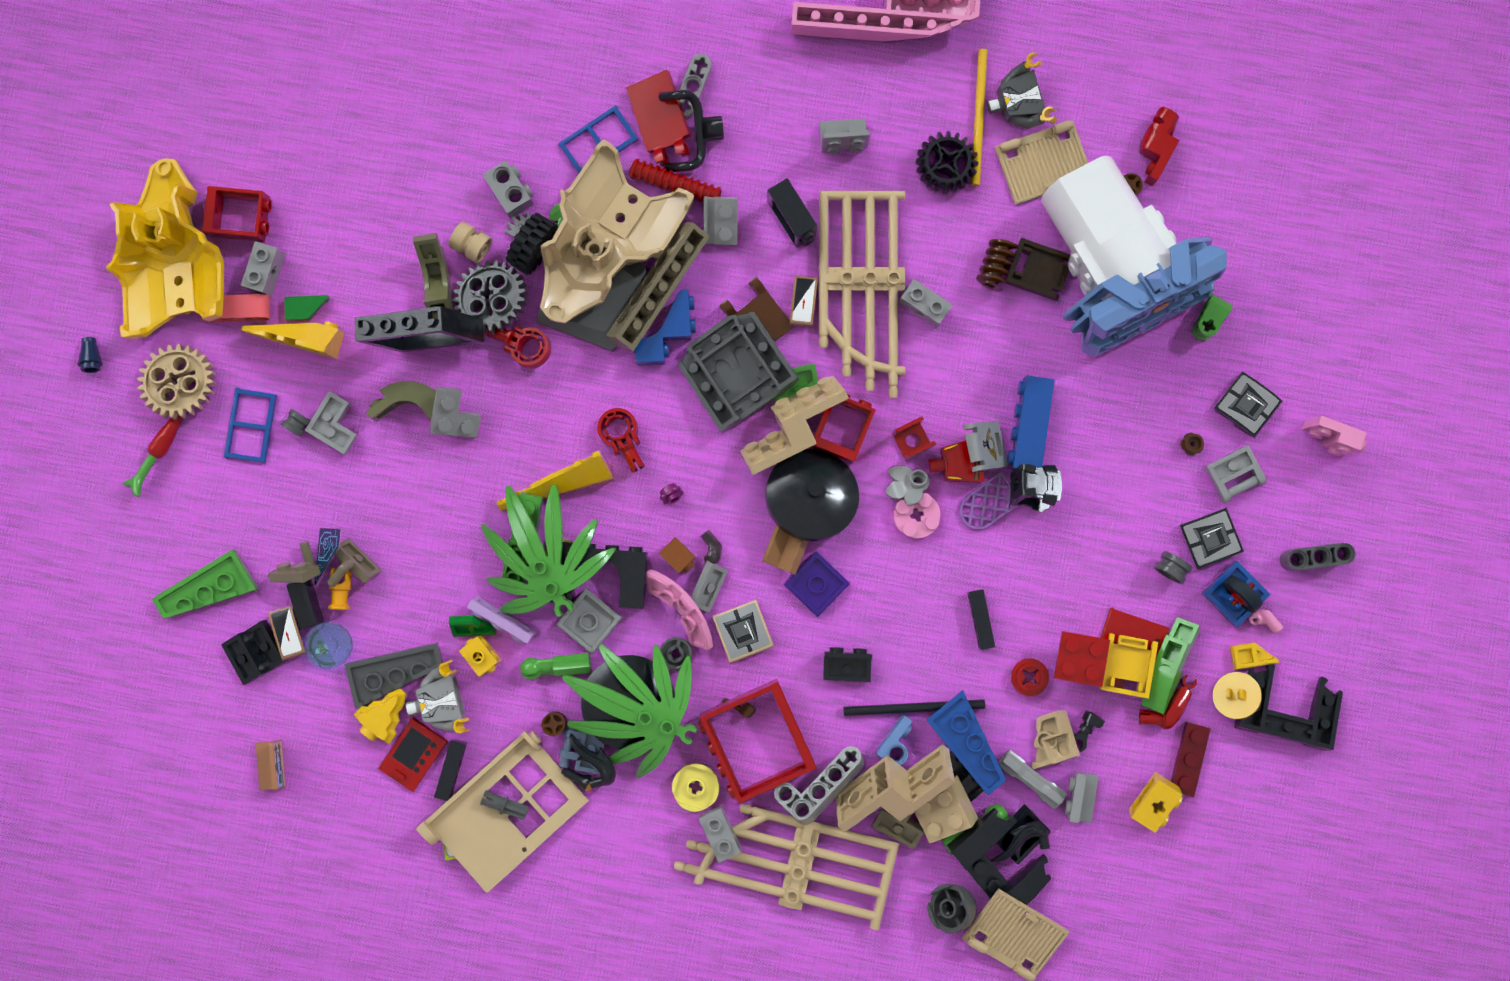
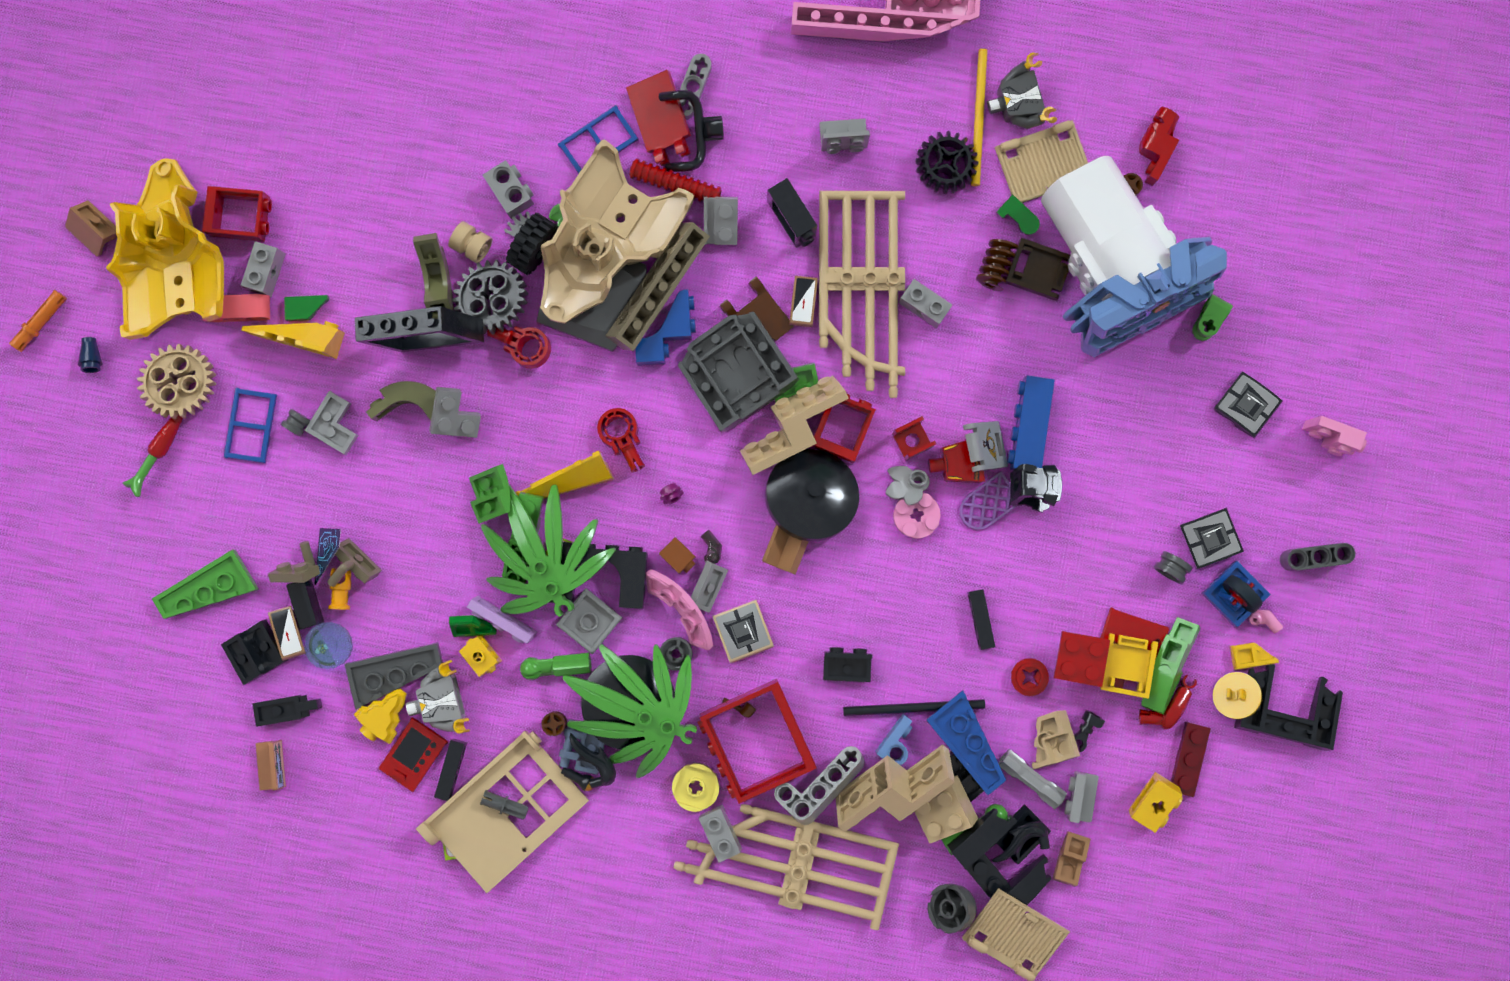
dark purple tile [784,551,850,617] -> none
dark tan plate [872,808,924,849] -> none
reddish brown plate [1181,432,1204,456] -> none
light grey plate [1204,445,1267,504] -> none
none -> orange pin [9,289,67,352]
none -> medium nougat panel [65,200,117,257]
none -> black hinge [252,695,322,727]
none -> bright green slope [469,464,510,523]
none -> green leg [996,194,1040,235]
none -> medium nougat slope [1052,831,1091,887]

